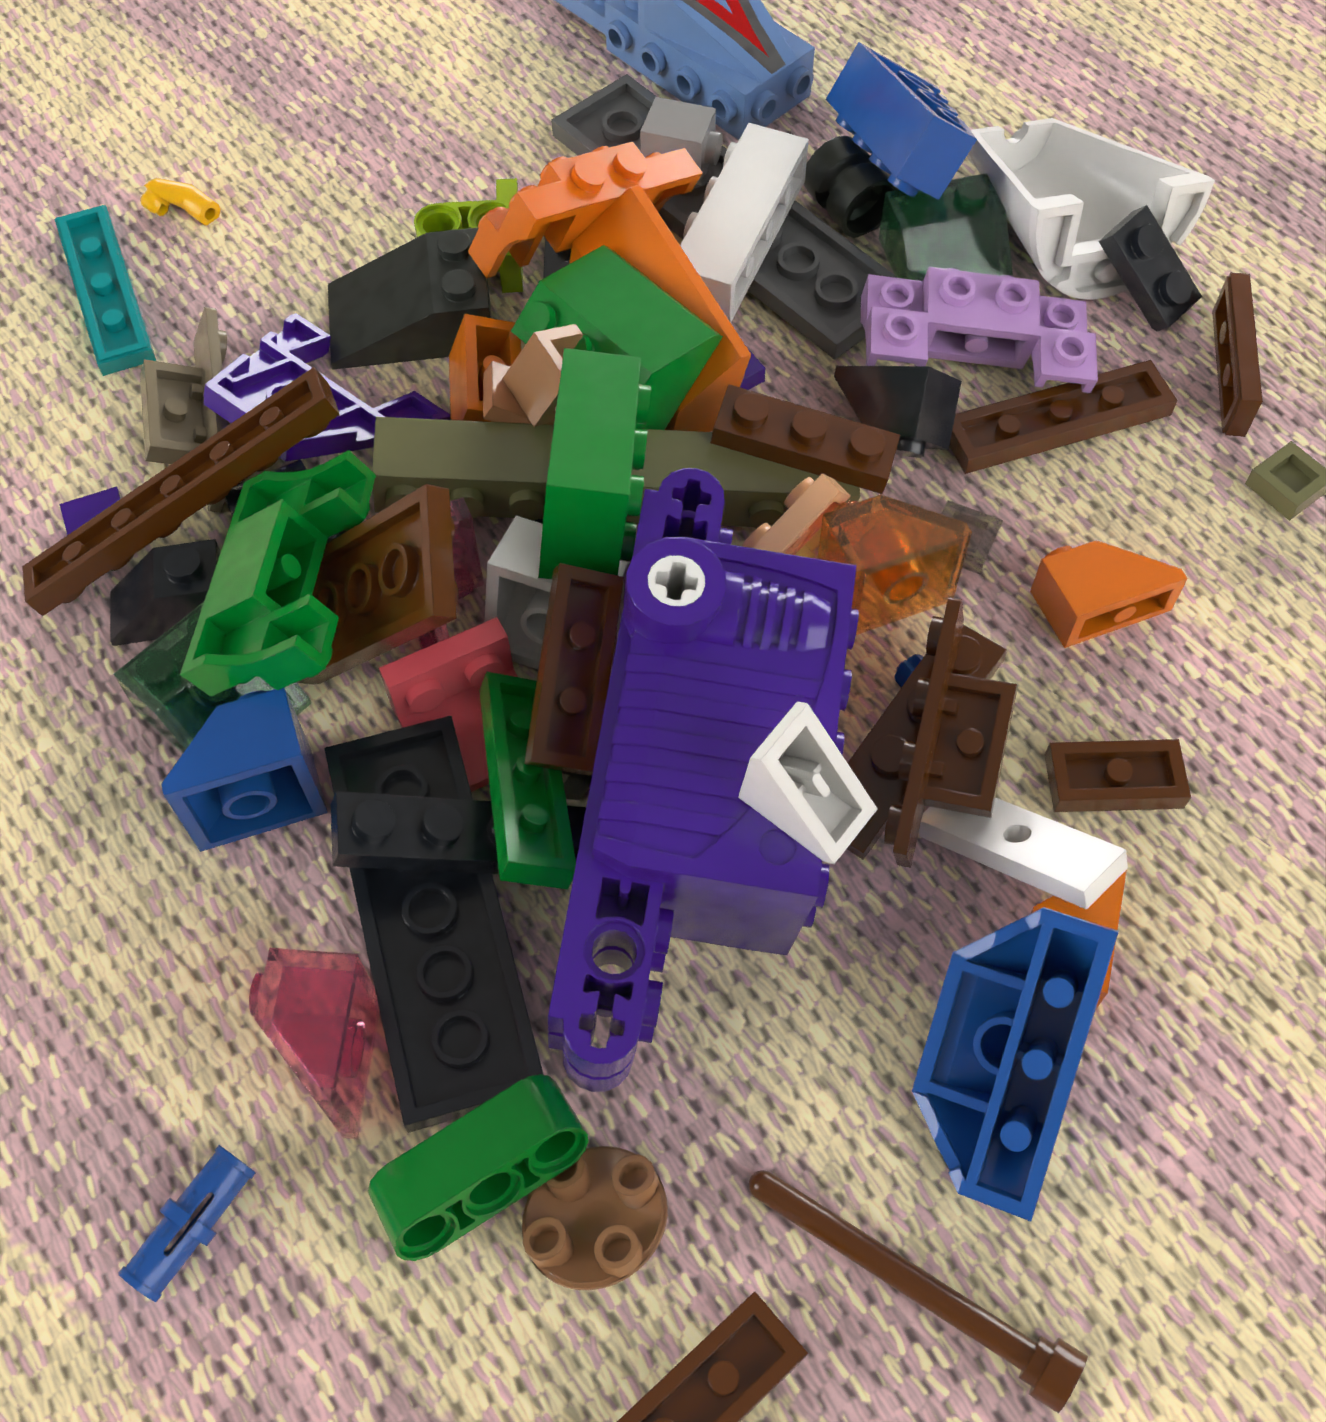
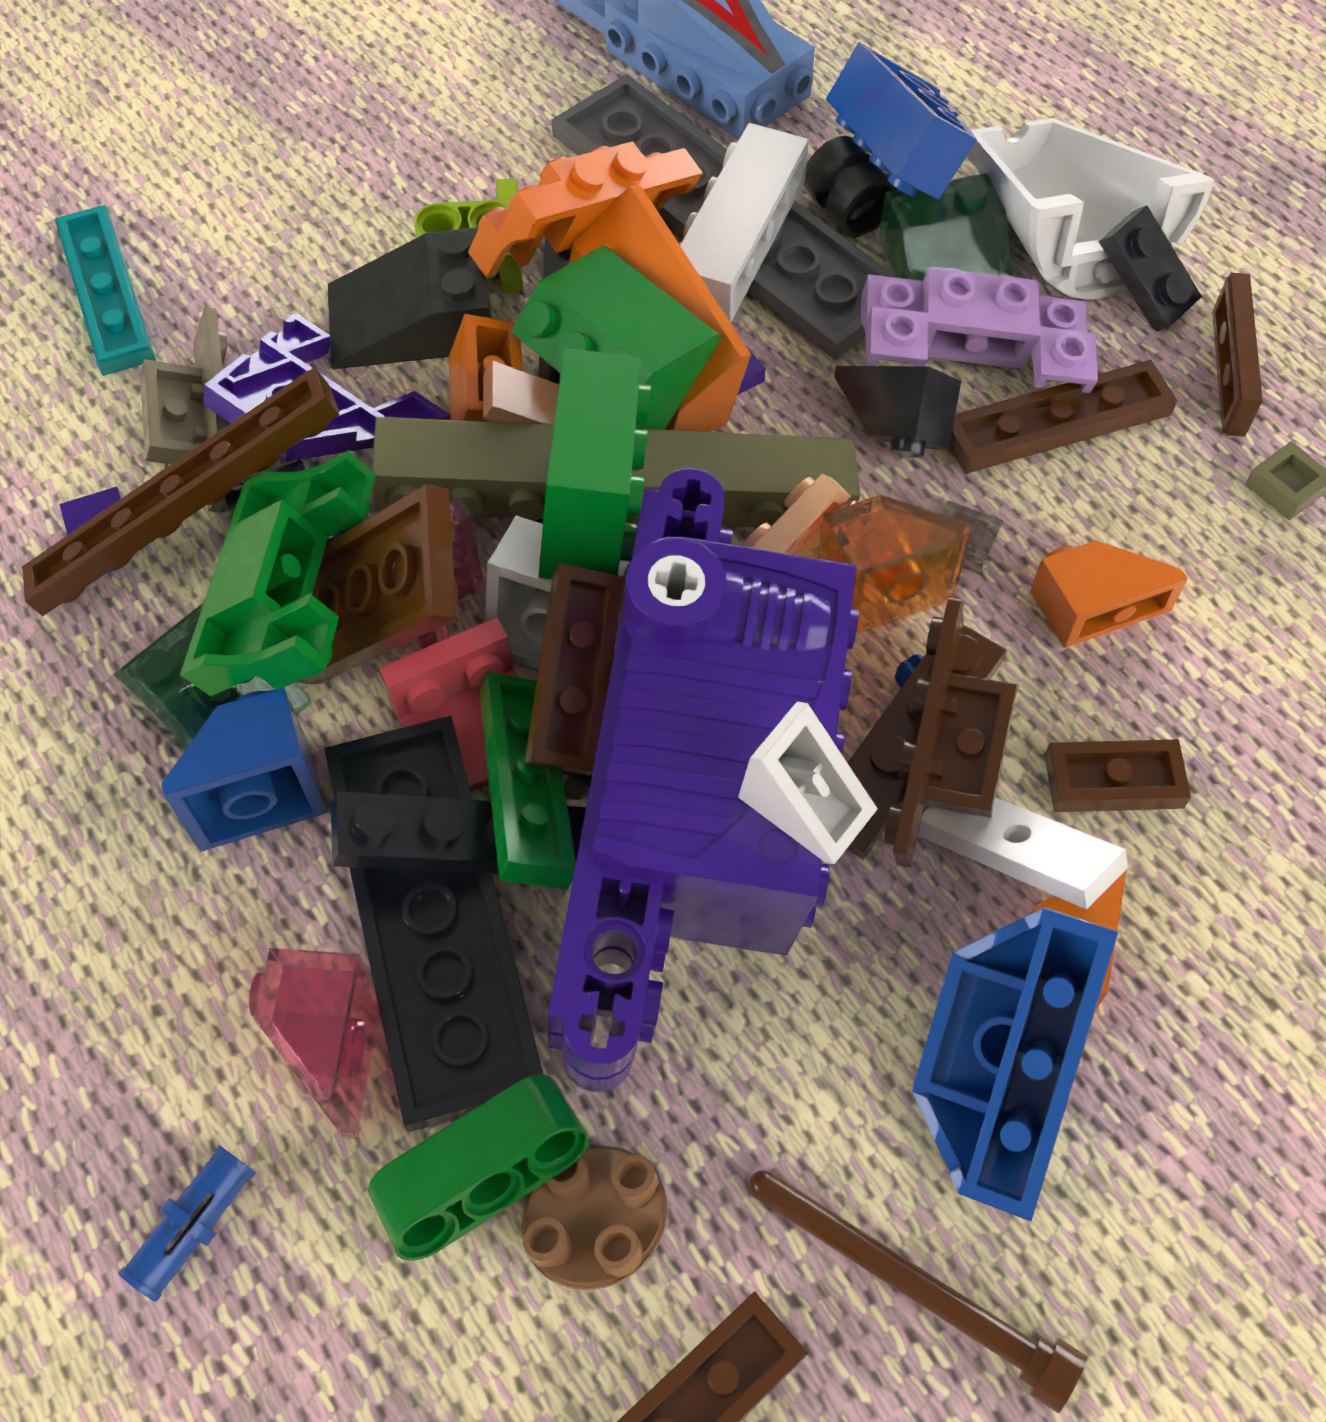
black slope [110,539,221,646] -> none
yellow arm [140,178,221,226] -> none
medium nougat panel [502,324,583,427] -> none
light grey brick [640,97,723,185] -> none
reddish brown plate [710,384,900,494] -> none

